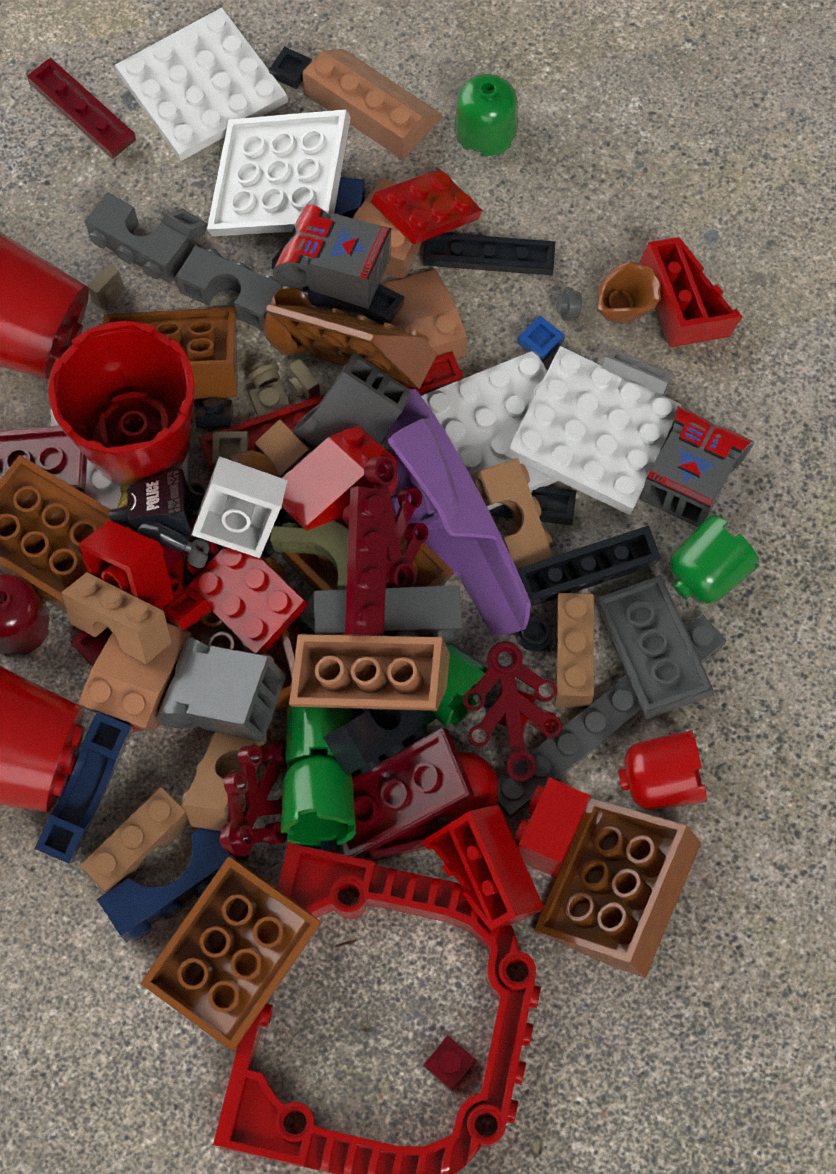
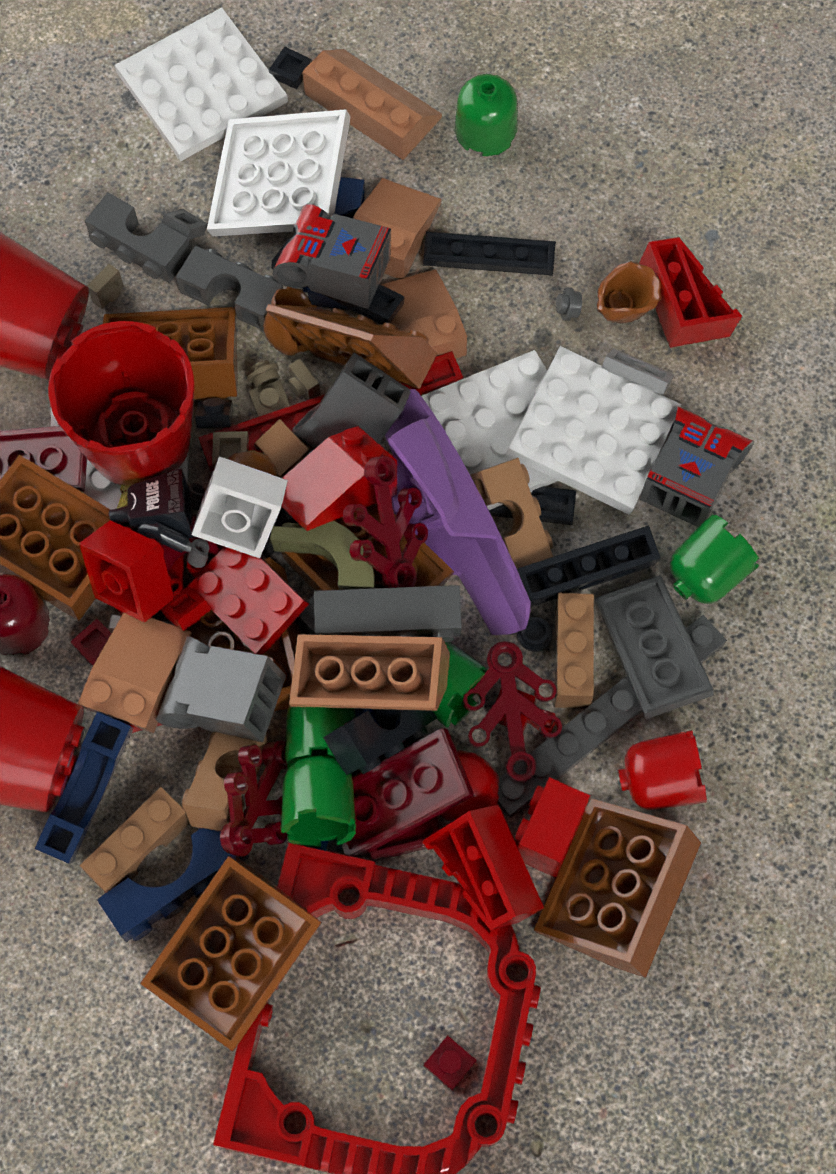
dark red plate [27,57,136,159] -> none
medium nougat arch [61,572,172,664] -> none
dark red plate [345,486,389,636] -> none
red plate [371,169,483,245] -> none
blue plate [518,315,565,363] -> none

